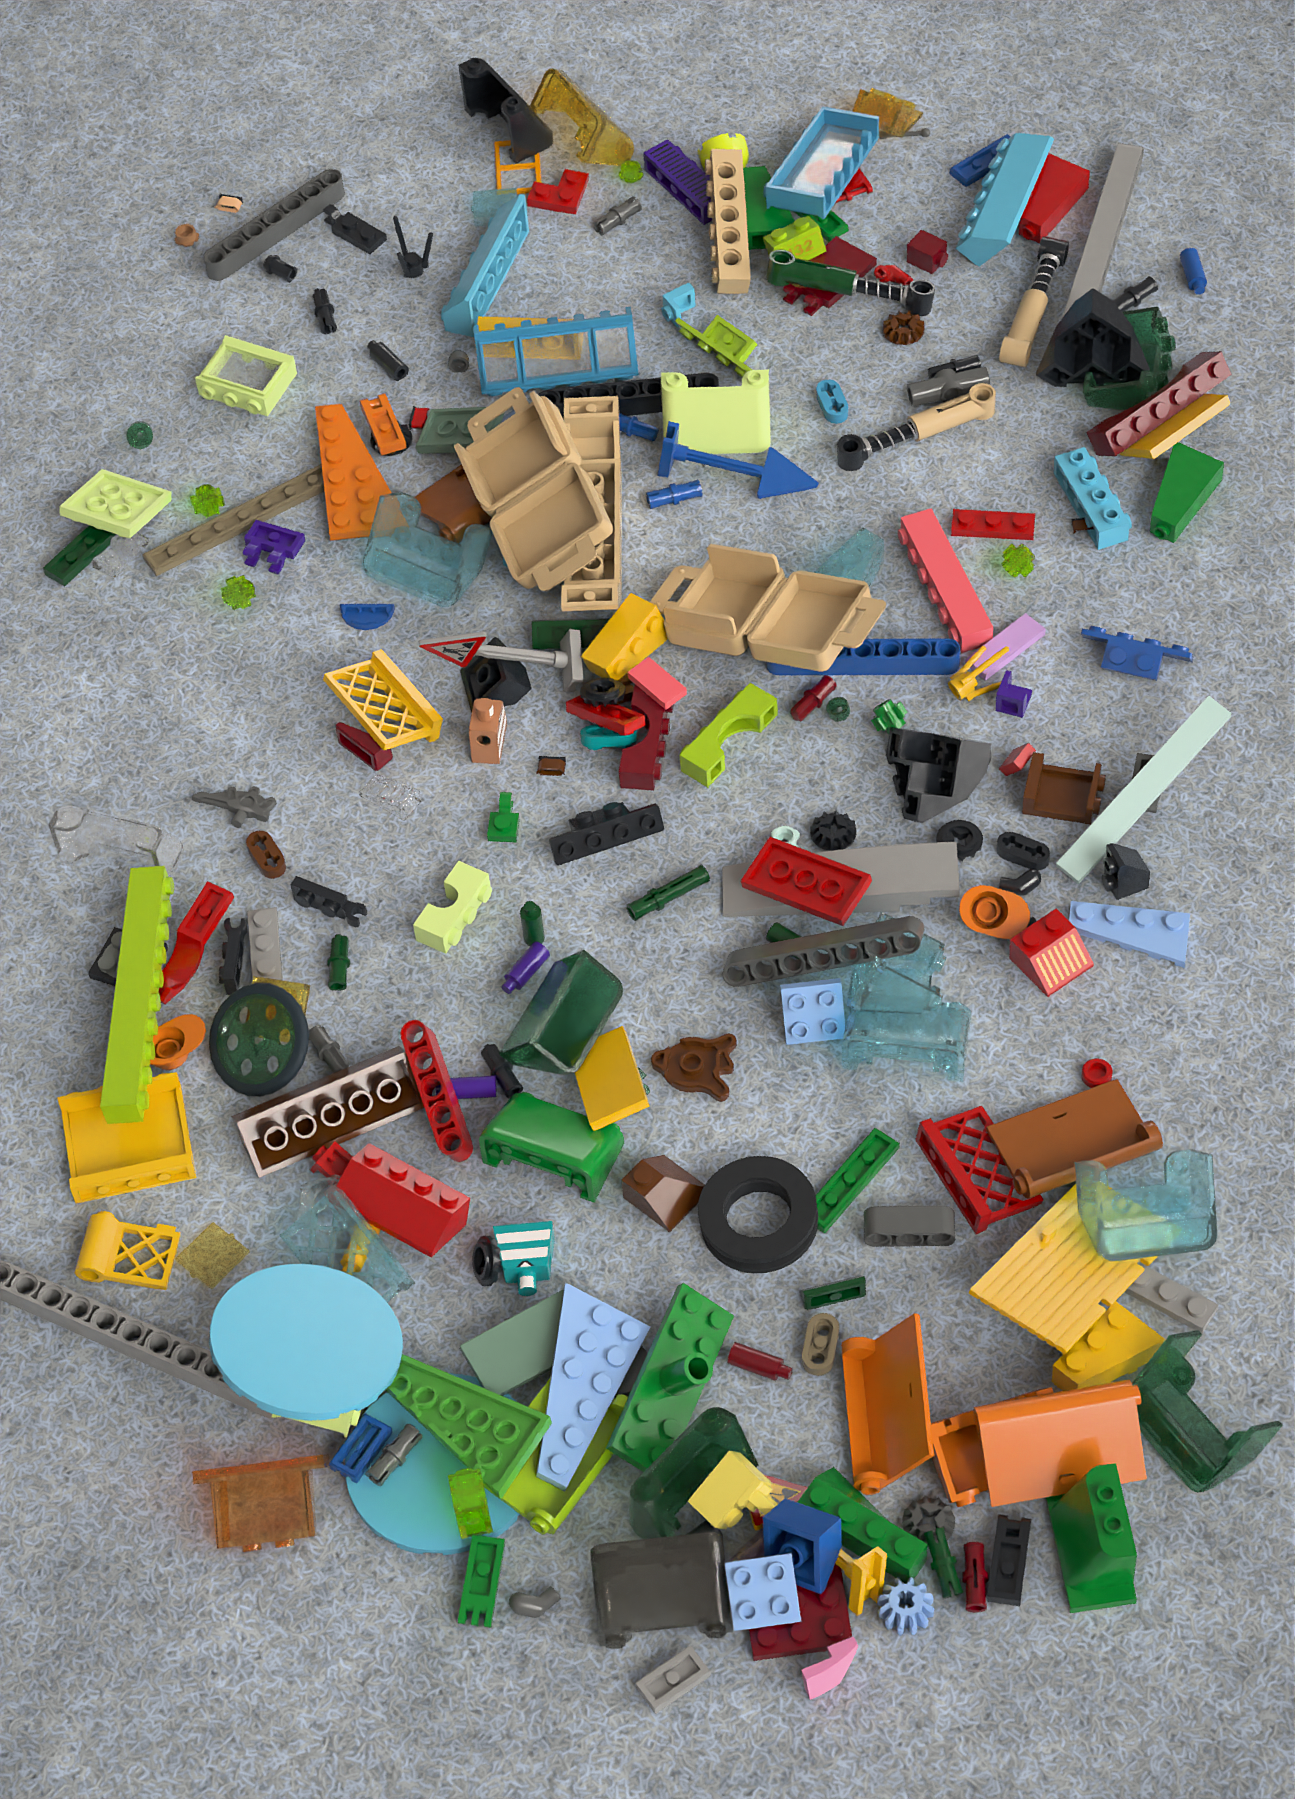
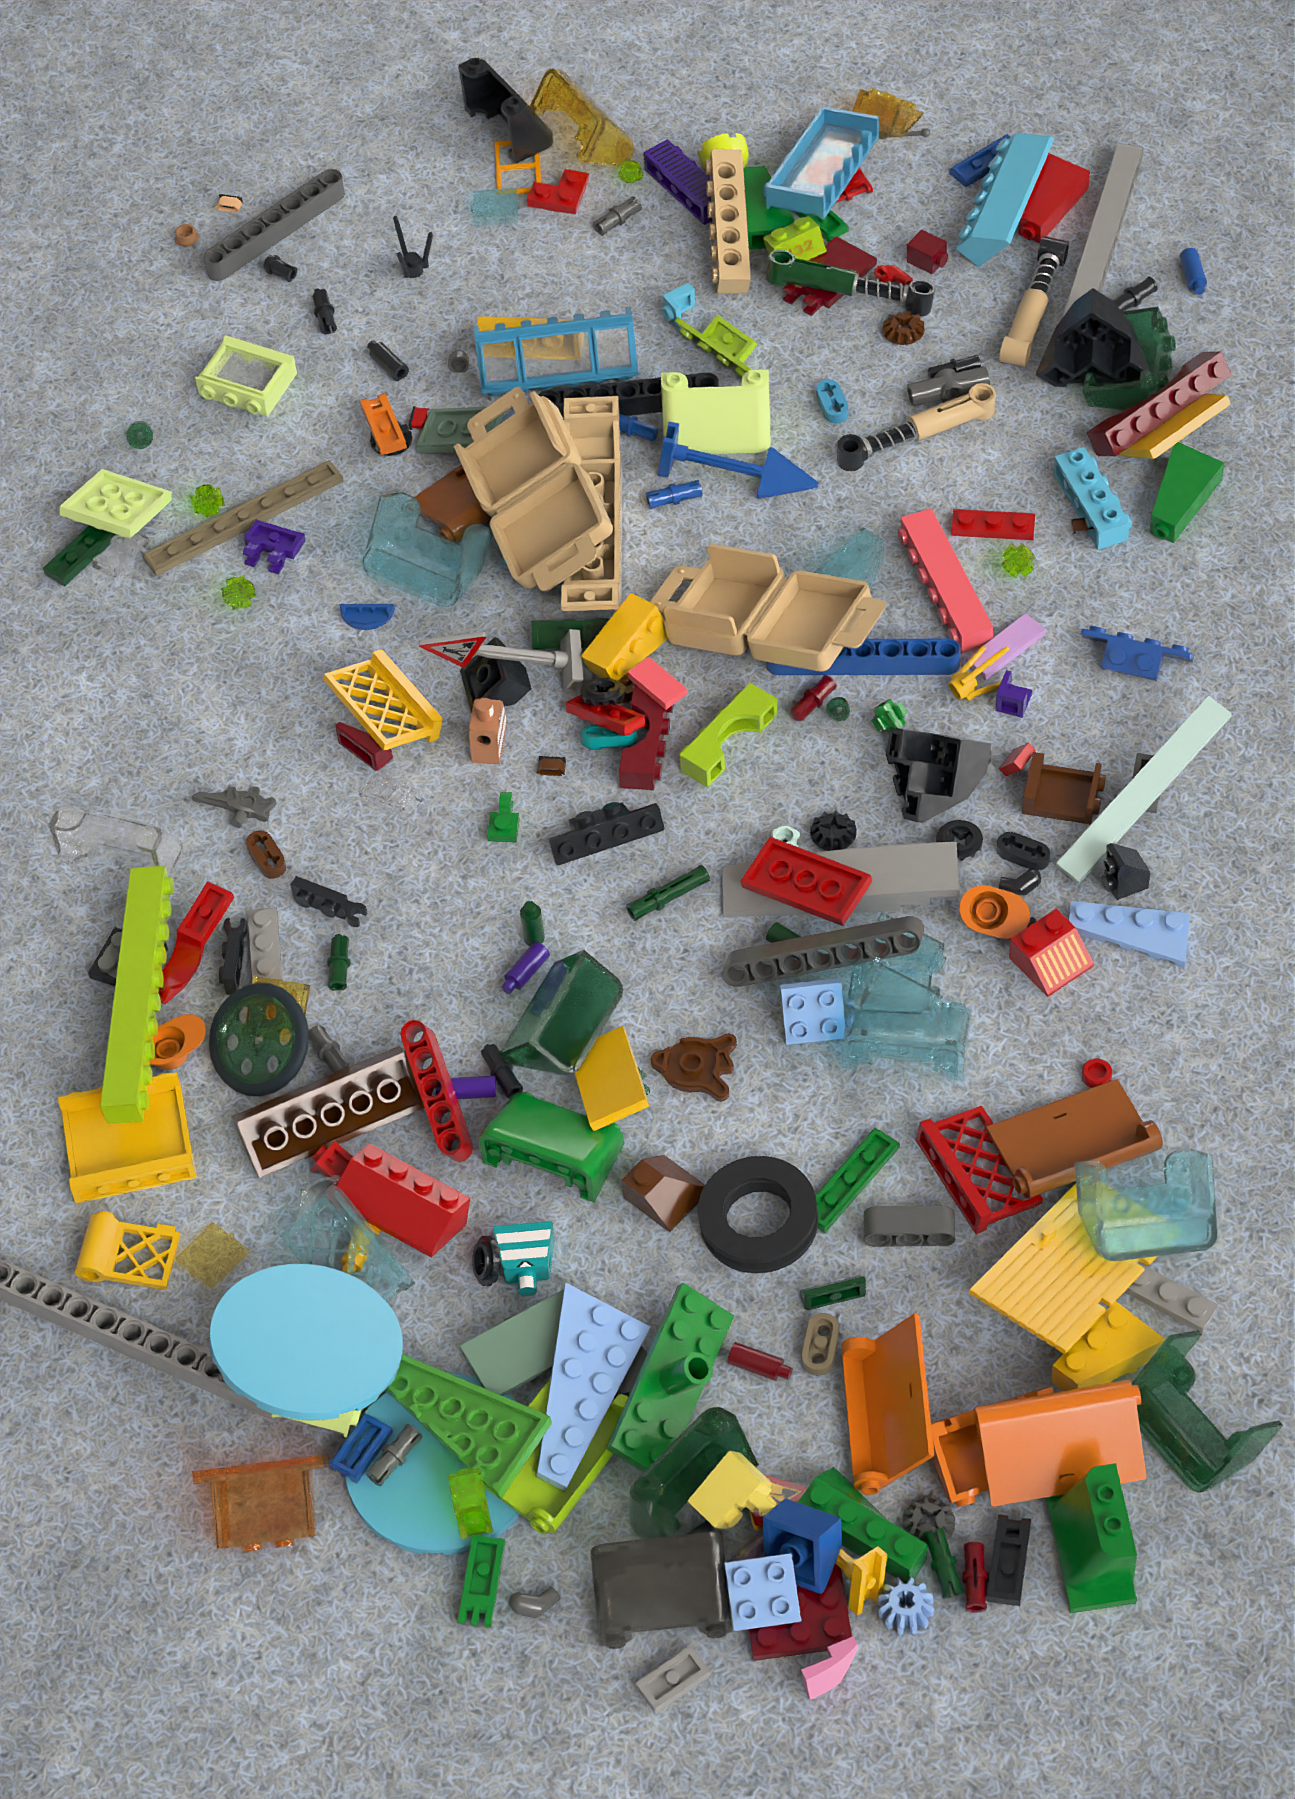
orange wing [315,404,411,541] -> none
black plate [323,204,387,254] -> none
yellowish green arch [413,861,492,954] -> none
medium azure slope [441,194,529,337] -> none

